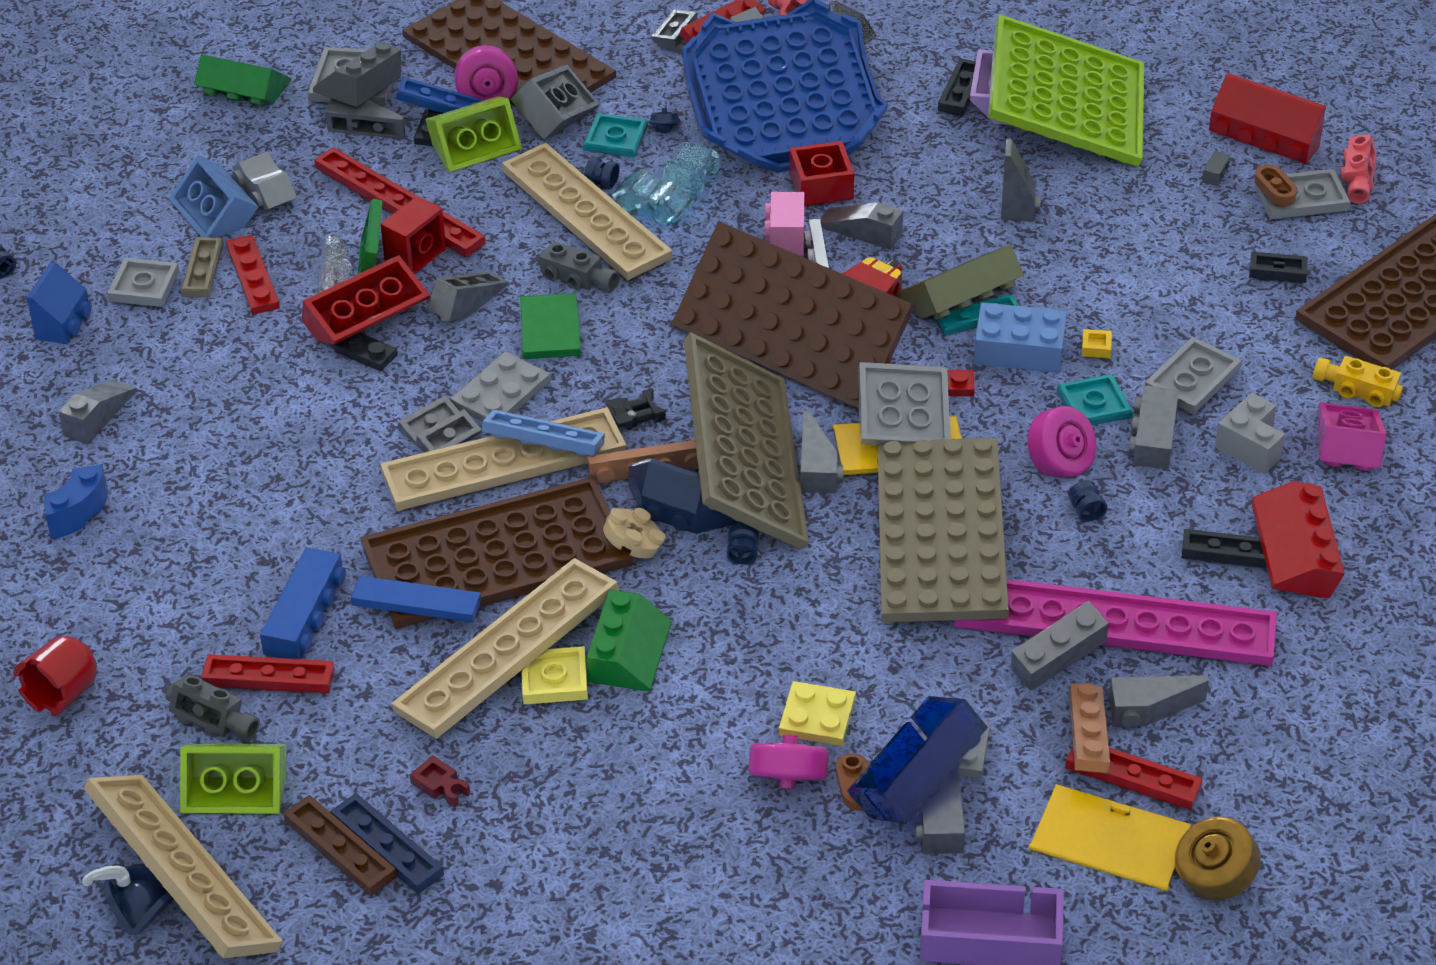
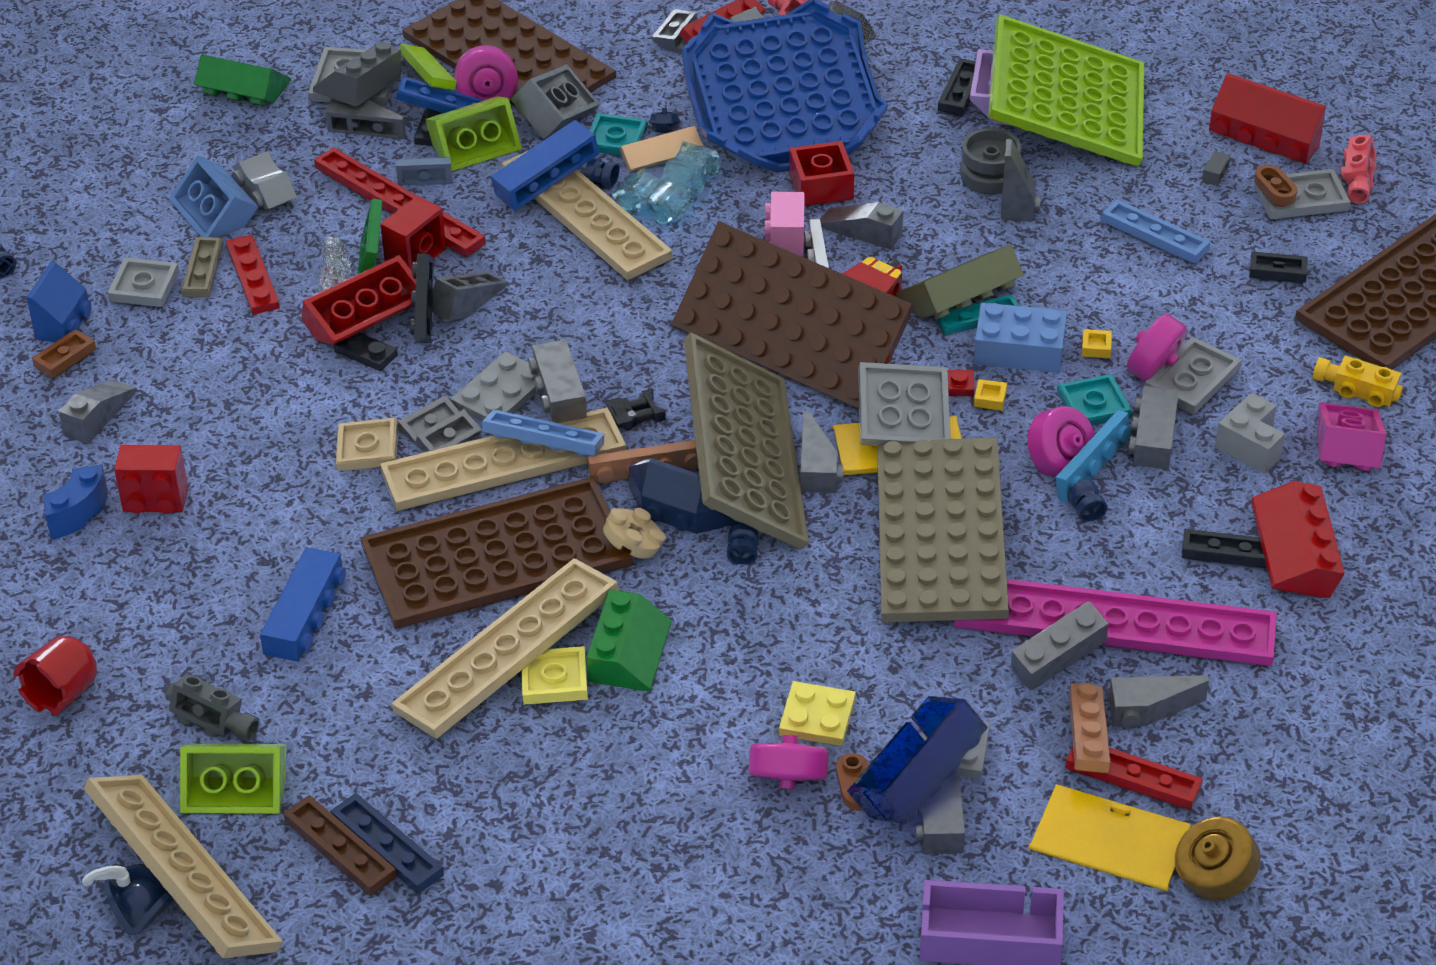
red plate [201,654,335,693] -> none
blue tile [351,576,481,623] -> none
dark red plate [410,755,470,807] -> none
green tile [520,293,581,359] -> none
dark grey brick [539,241,620,293] -> none
none -> dark orange plate [32,329,96,379]
none -> red brick [114,444,188,514]
none -> tan tile [336,417,398,470]
none -> sand blue plate [396,157,452,186]
none -> lime tile [399,44,457,90]
none -> black plate [410,254,434,343]
none -> blue brick [490,120,599,211]
none -> flat silver brick [528,339,587,423]
none -> light nougat tile [620,126,704,173]
none -> dark grey wheel [960,128,1022,194]
none -> yellow plate [974,379,1007,411]
none -> dark azure plate [1056,410,1131,504]
none -> medium blue plate [1101,199,1211,264]
none -> dark pink wheel [1127,314,1187,382]

